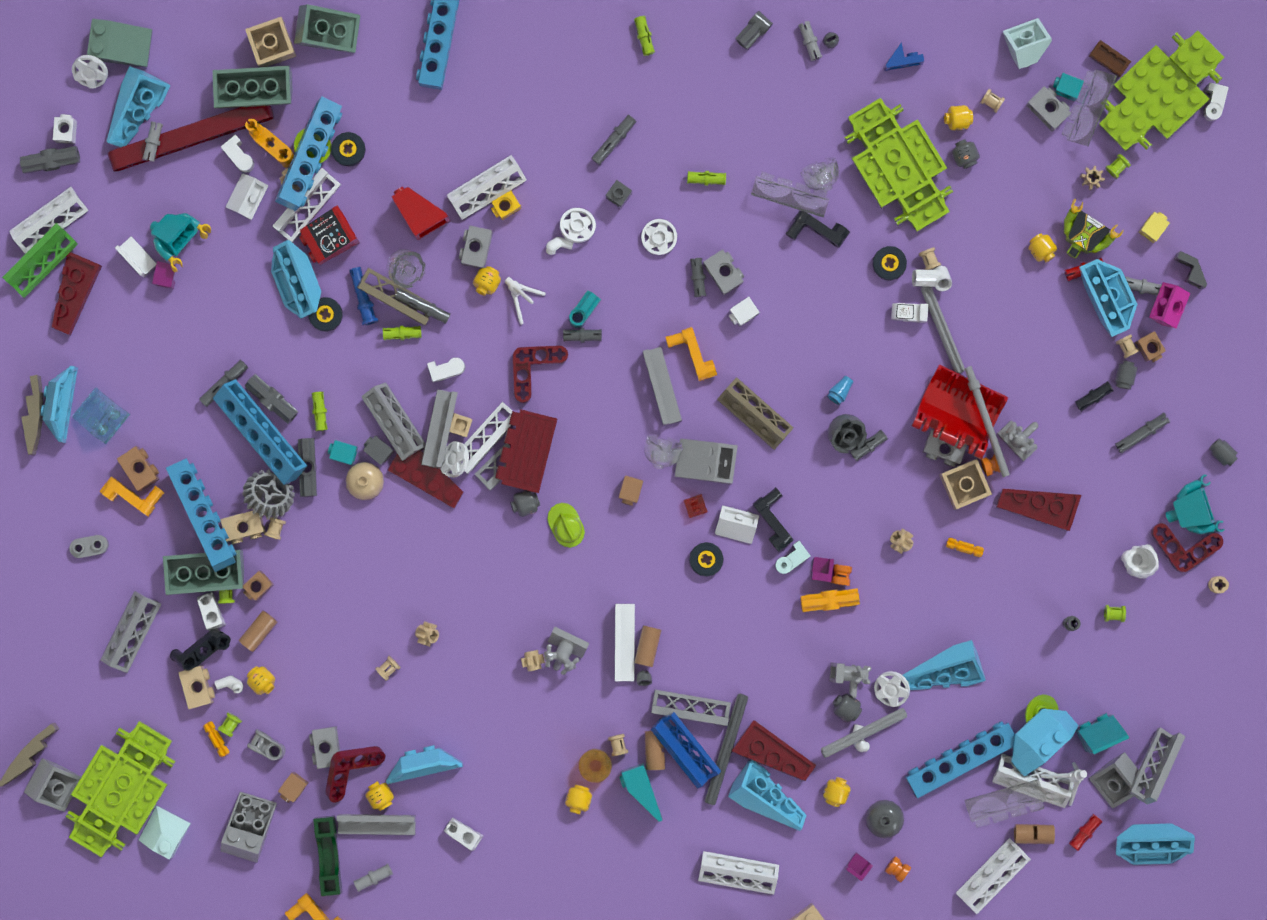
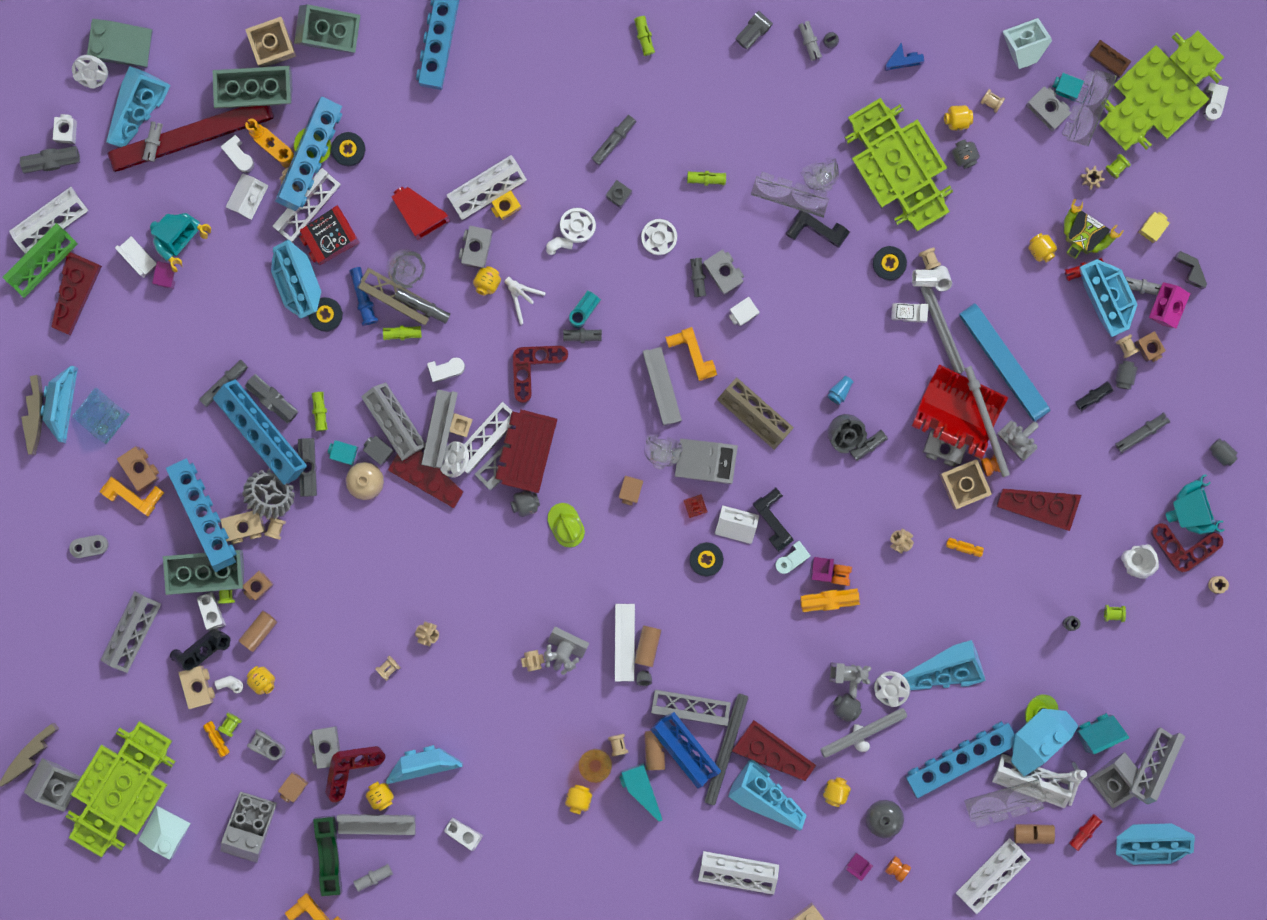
none -> dark azure beam [959,303,1051,422]

